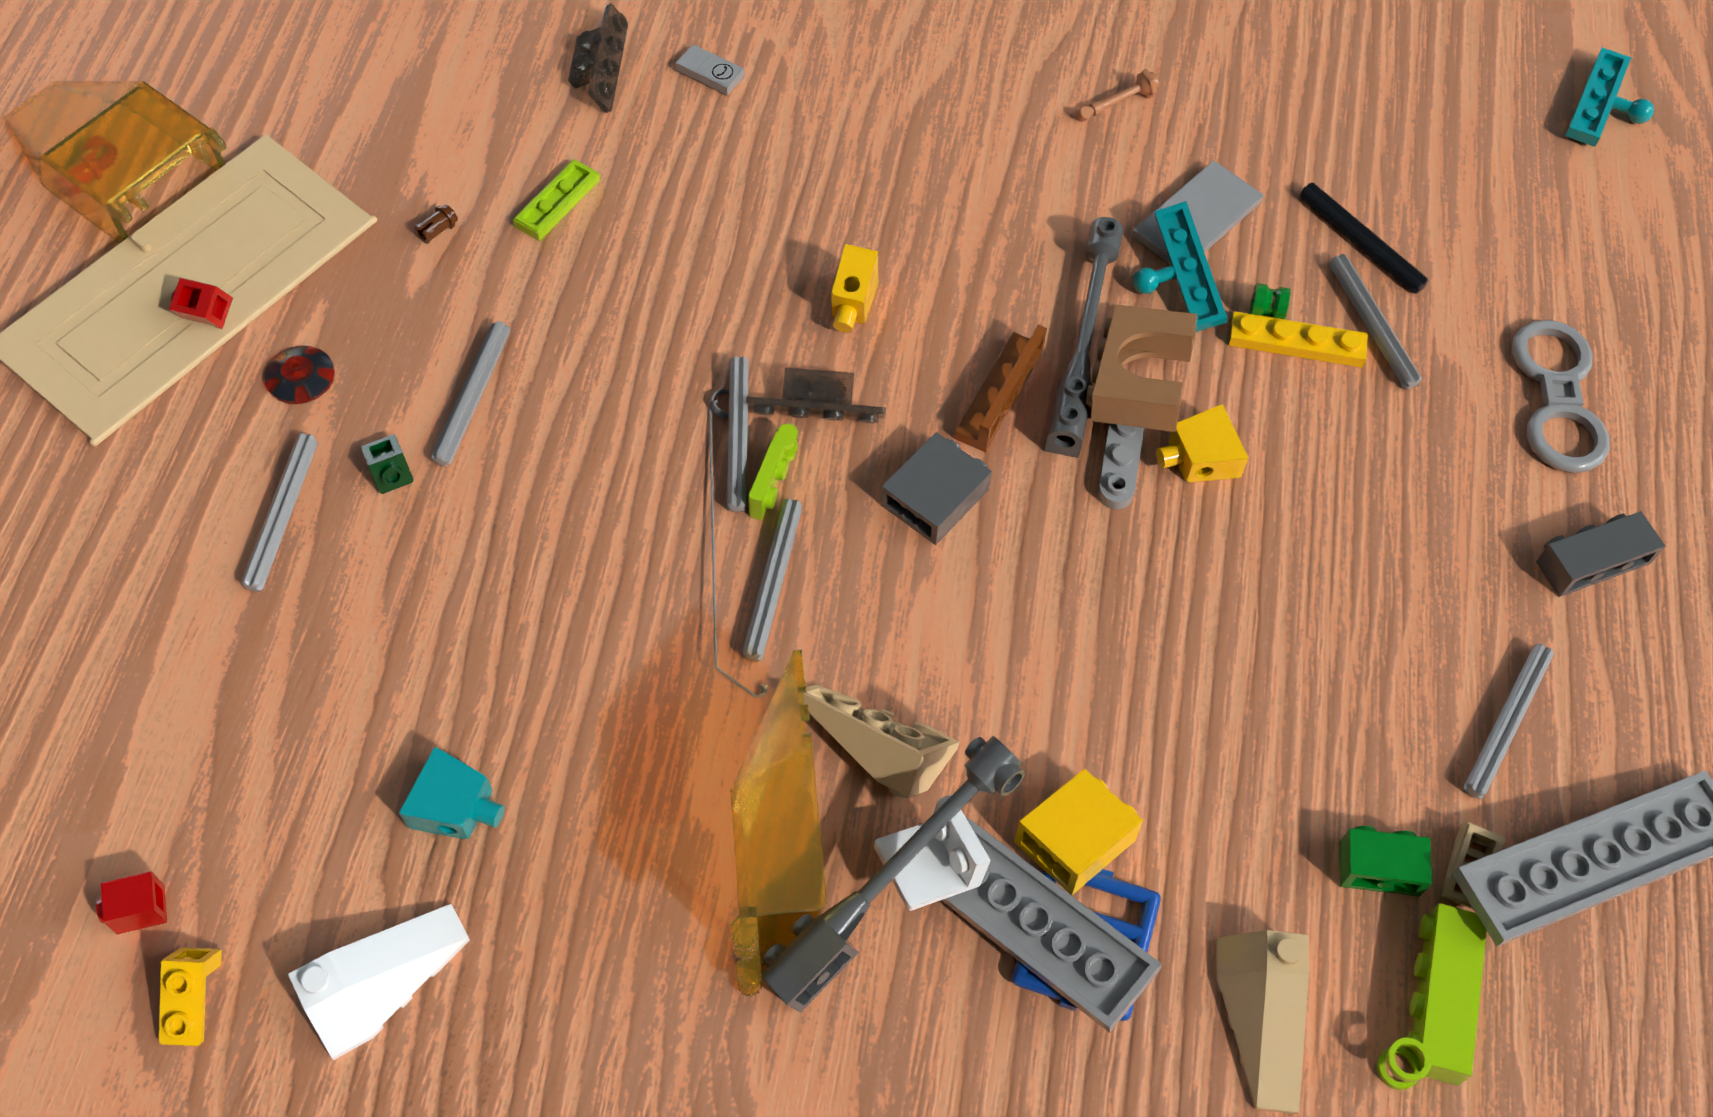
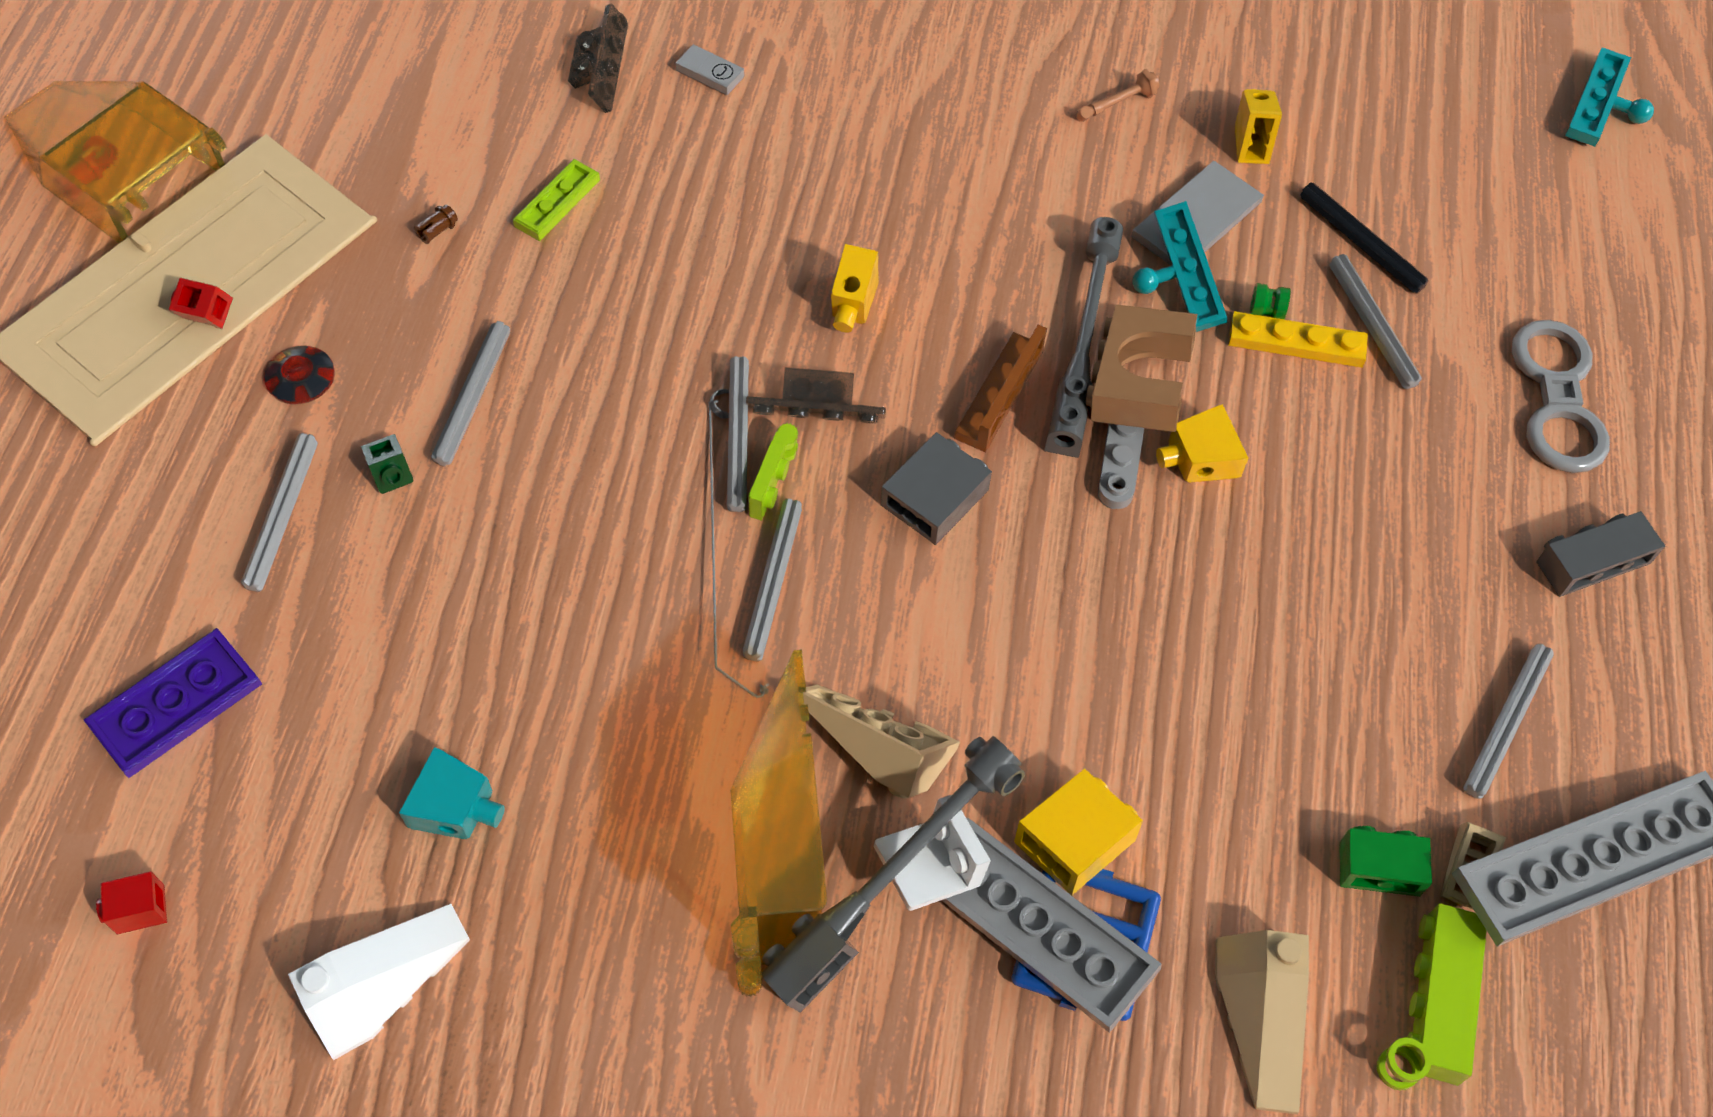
yellow bracket [159,947,222,1046] -> none
none -> dark purple tile [83,628,262,778]
none -> yellow torso [1235,89,1282,164]

